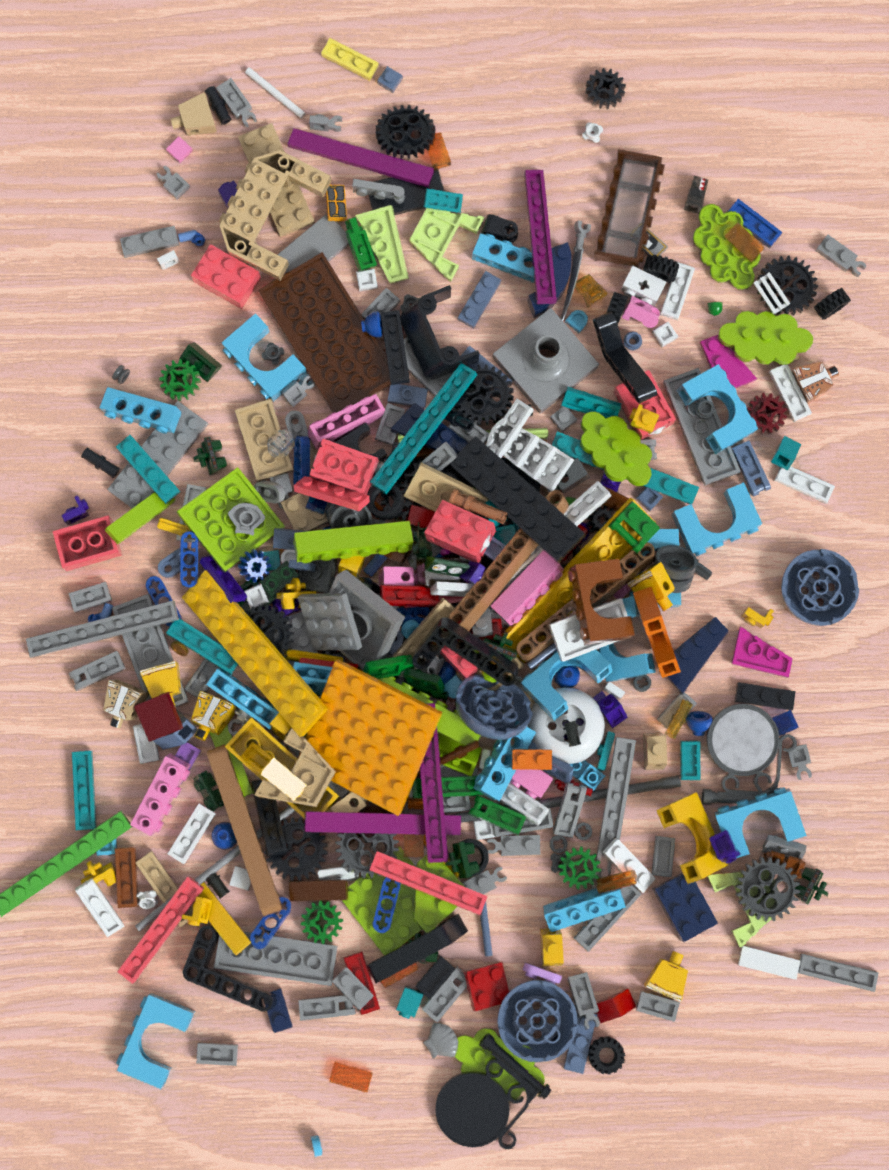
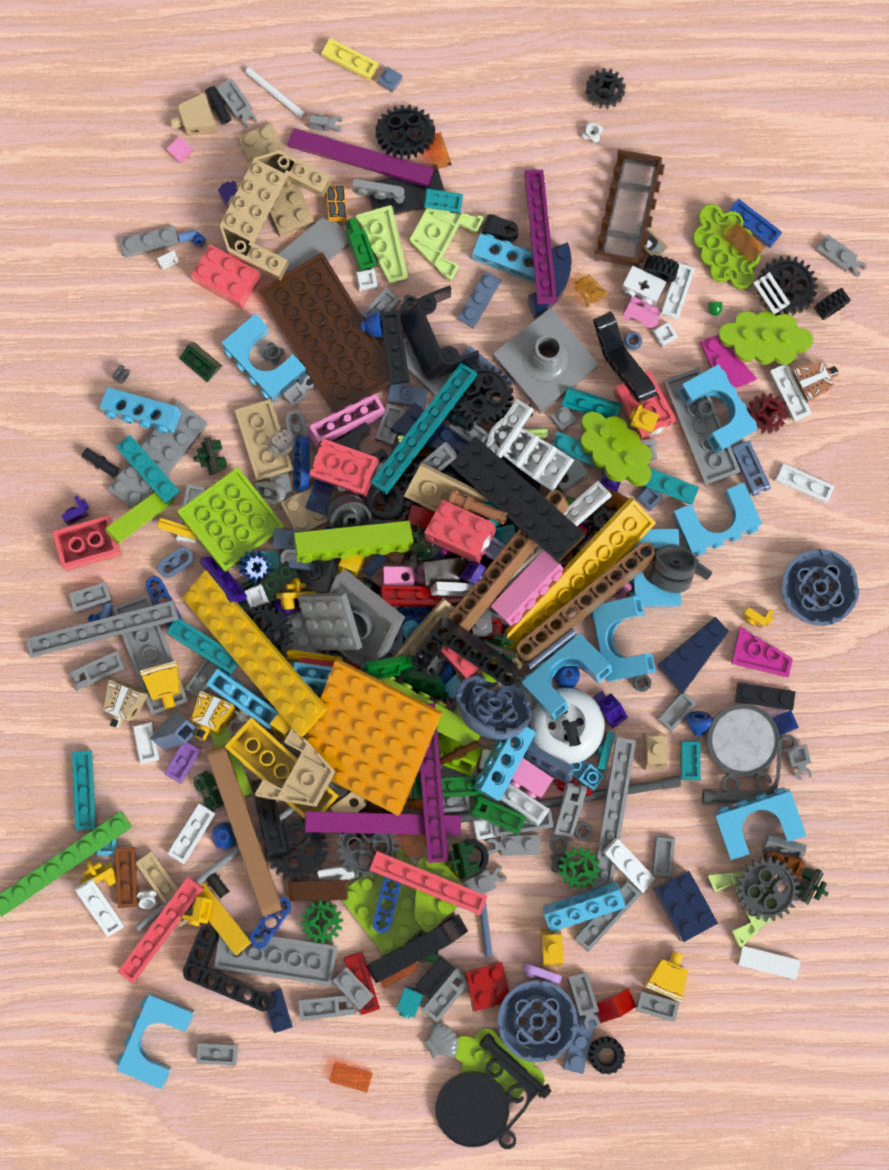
bright pink brick [130,753,191,836] -> none
dark red tile [134,692,184,742] -> none
light grey plate [157,166,190,200] -> none
green gear [159,359,201,401] -> none
pearl gold piece [170,641,189,656] -> none
blue beam [180,531,198,587] -> none
light grey animal [228,503,265,535] -> none
white tile [229,866,251,891] -> none
arch [240,742,307,801] -> none
coral plate [294,476,370,511] -> none
medium azure tile [311,1135,323,1157] -> none
dark green slope [425,556,470,577] -> none
orange plate [512,749,552,770] -> none
white plate [548,598,628,662] -> none
light grey sword [560,220,591,321] -> none
medium azure tile [565,310,588,333] -> none
dark orange arch [568,559,635,645] -> none
clear orange tile [596,869,637,894] -> none
white tile [604,681,625,699] -> none
black tyre [606,292,628,324] -> none
green plate [608,501,660,553] -> none
yellow torso [627,562,675,611] -> none
orange arch [633,587,681,678] -> none
yellow arch [656,792,728,884] -> none
clear yellow pin [664,699,693,739] -> none
clear smoke leg [683,175,709,214] -> none
dark purple bracket [709,830,741,863] -> none
teal brick [771,436,801,471] -> none
light grey tile [798,953,879,992] -> none

